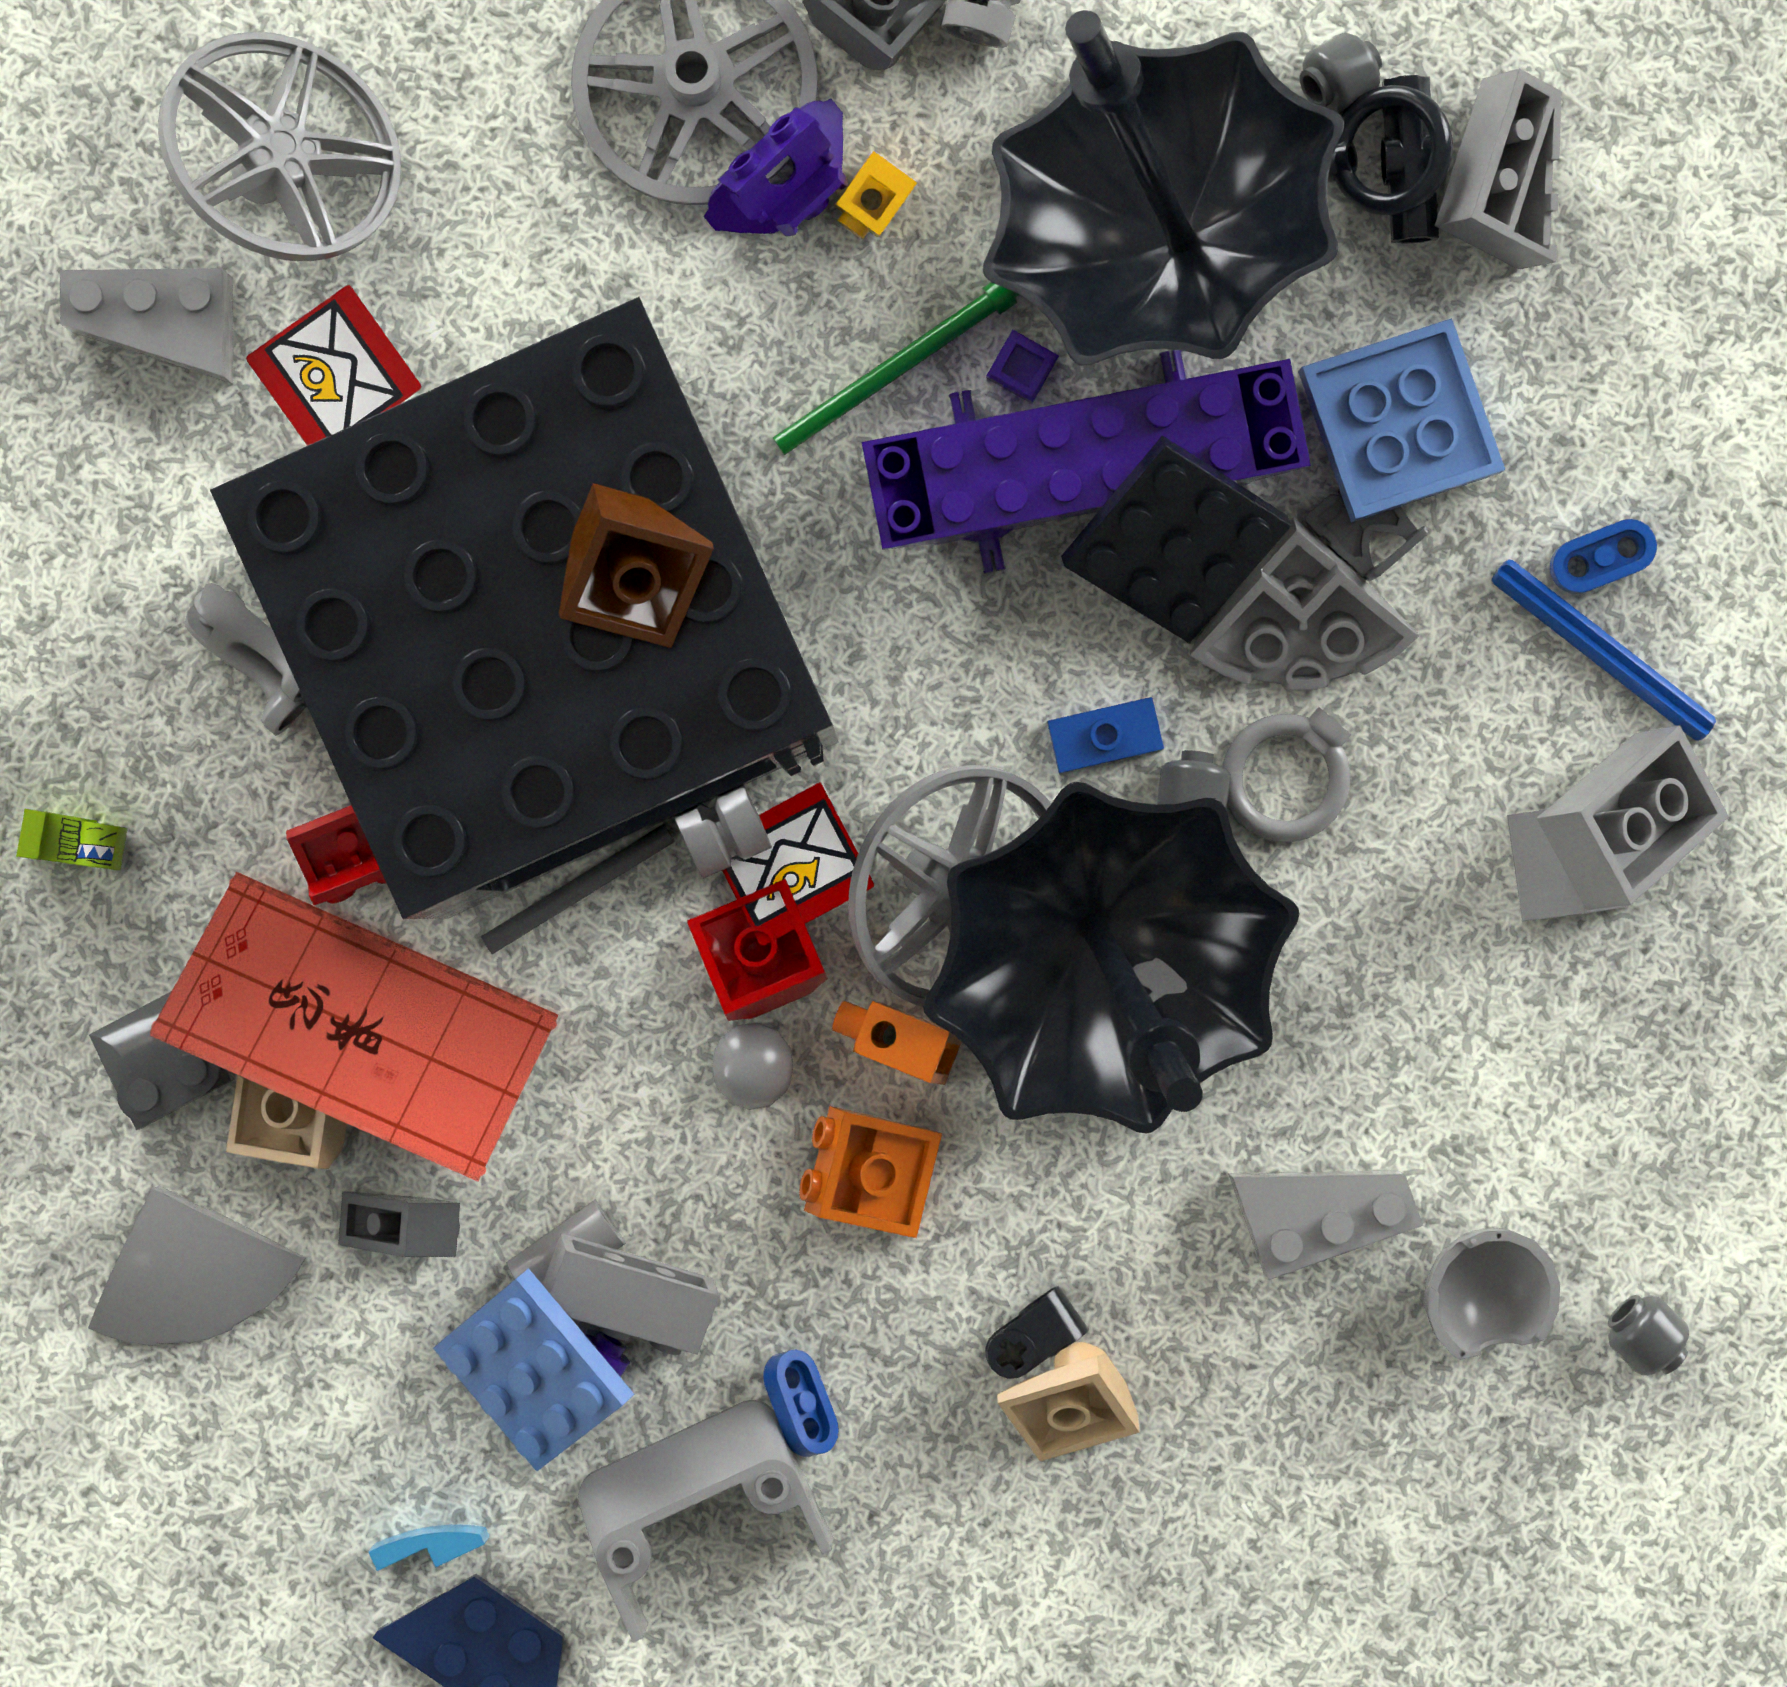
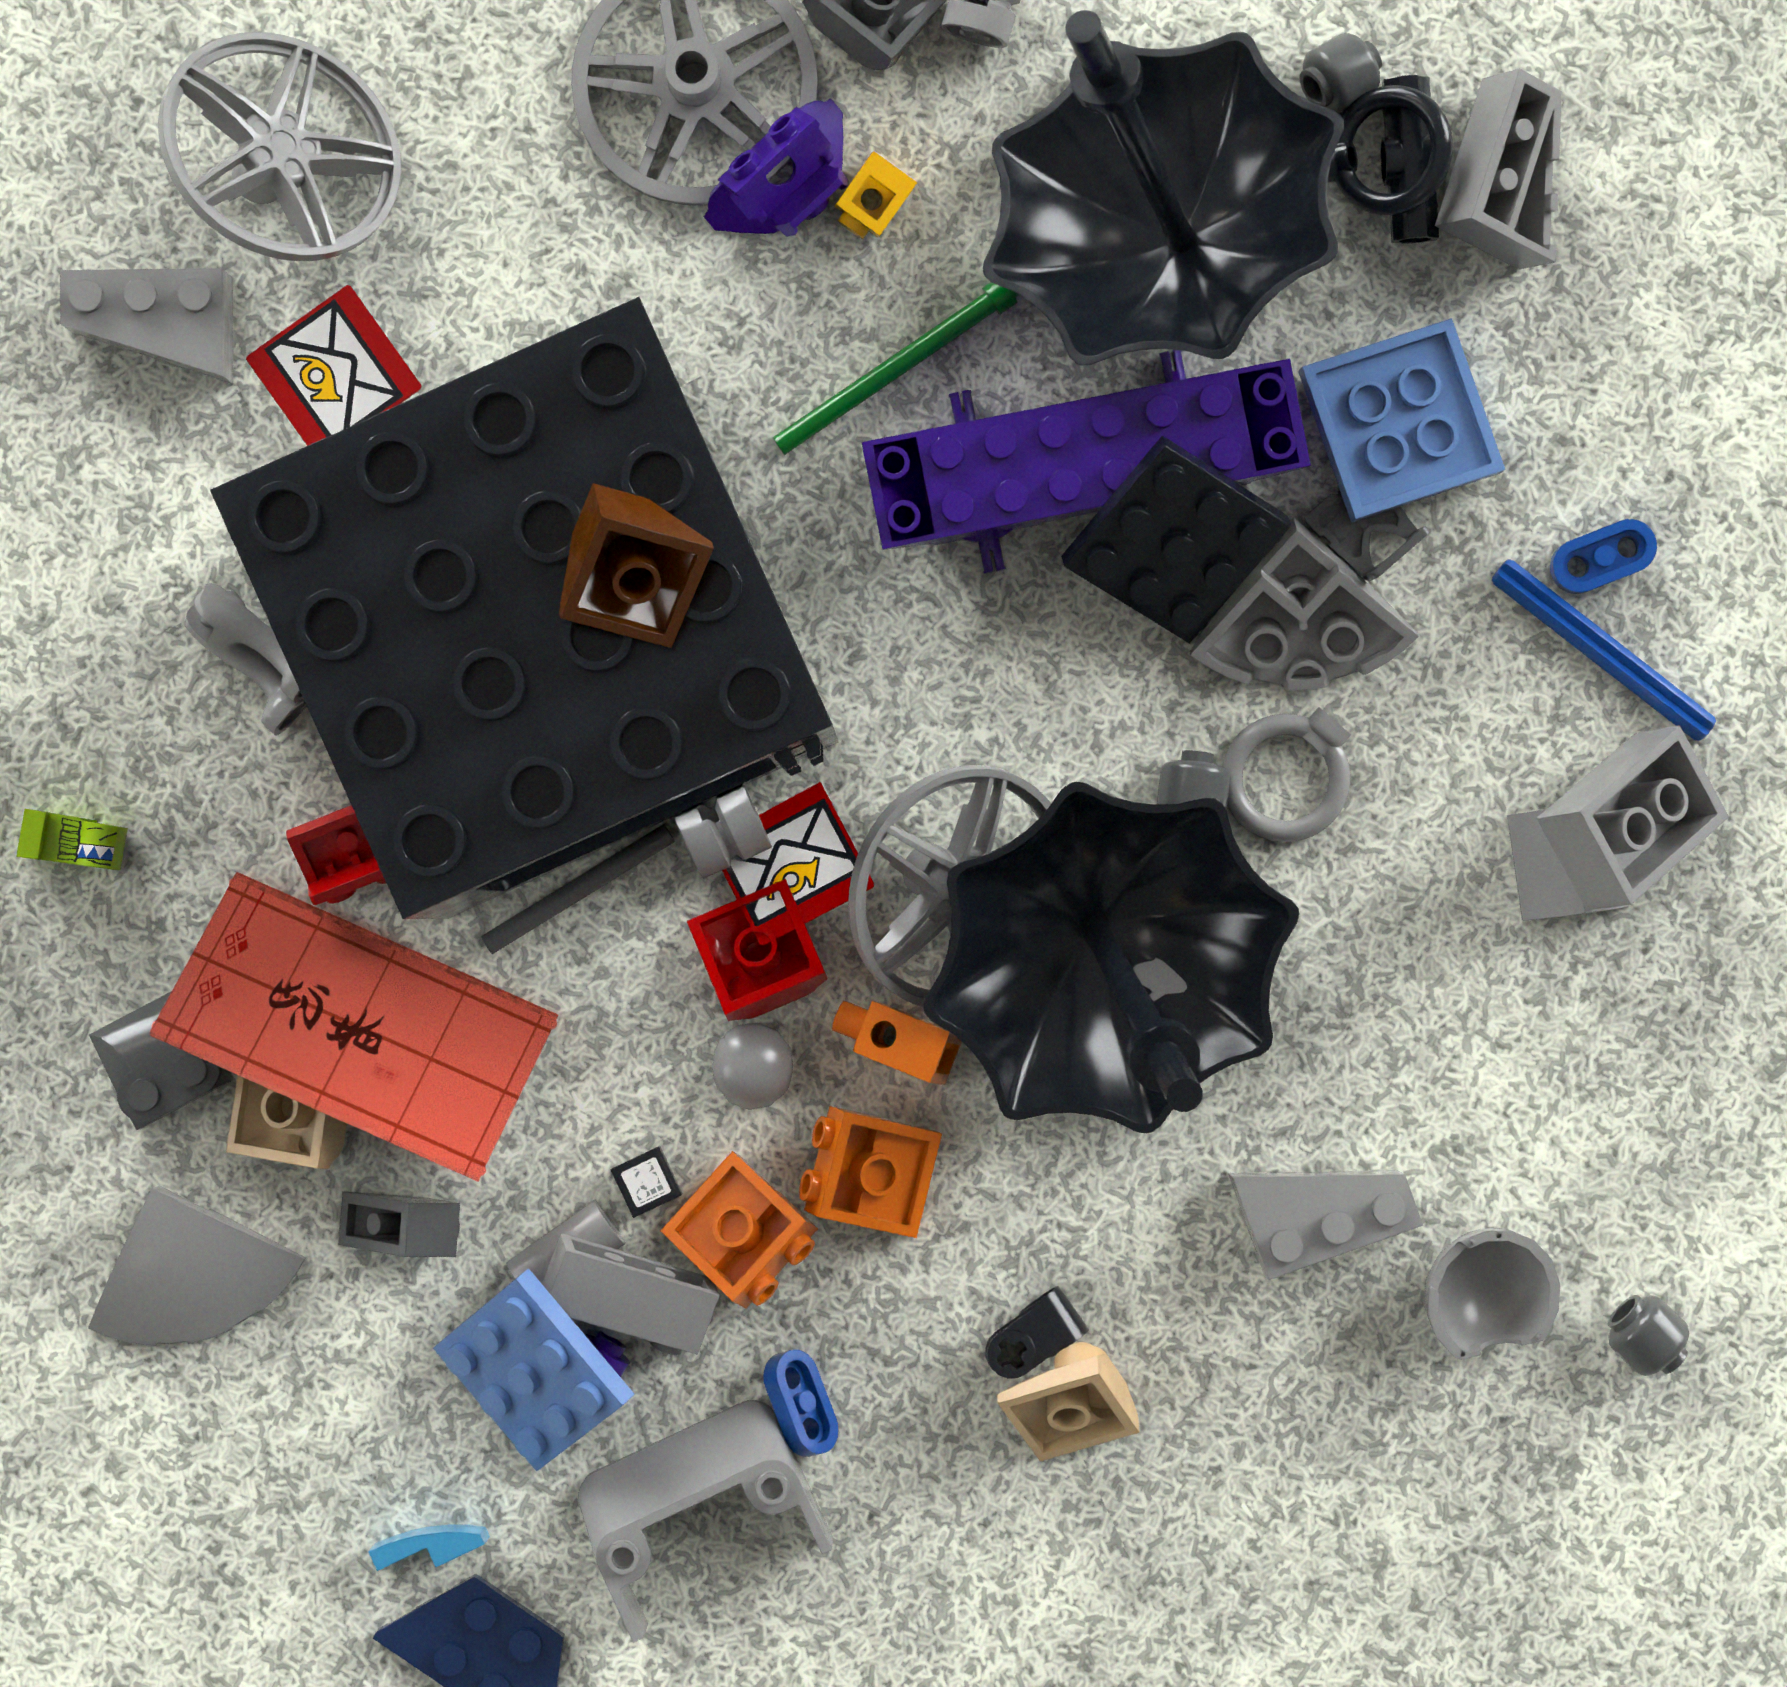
dark purple tile [986,329,1059,404] -> none
blue plate [1047,697,1164,774] -> none
none -> tile [610,1146,683,1218]
none -> orange plate [660,1151,818,1309]

